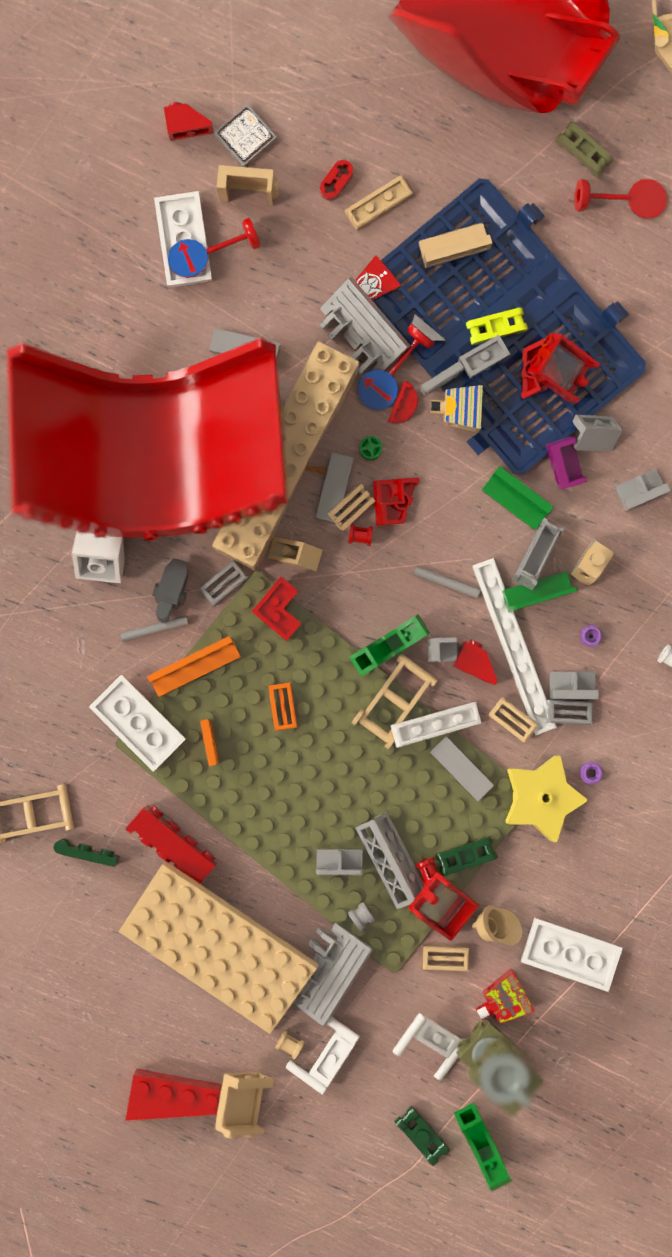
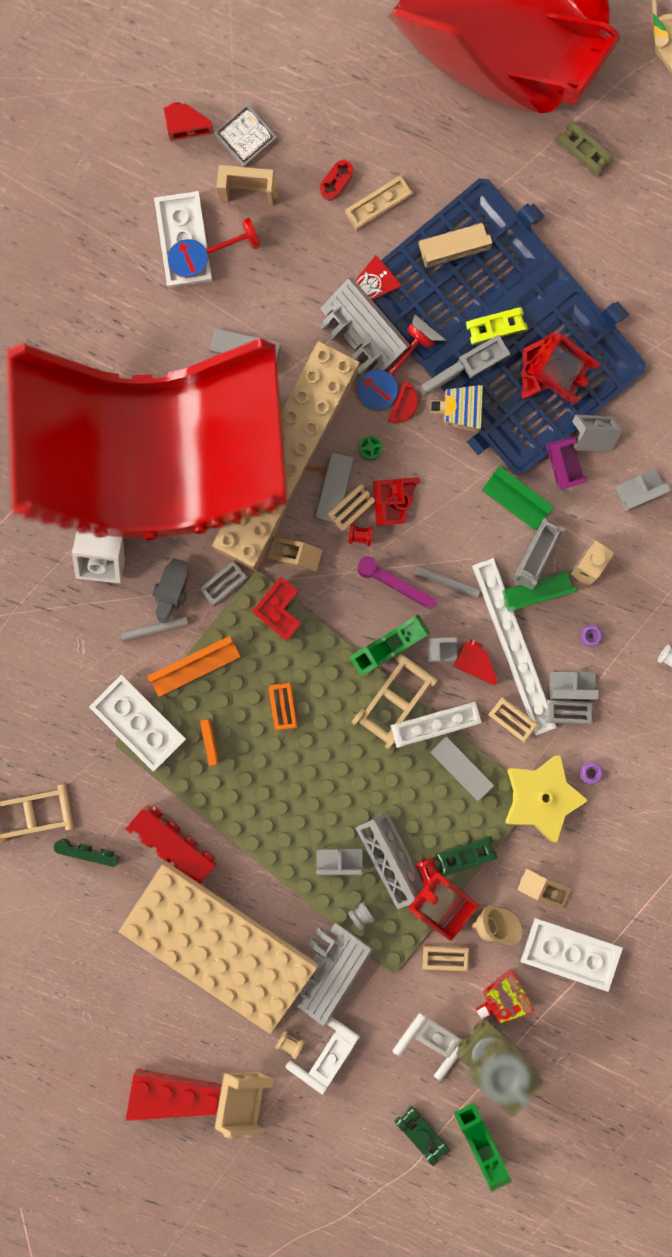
red piece [574,178,667,219] -> none
none -> magenta piece [358,556,437,609]
none -> tan slope [517,869,572,910]

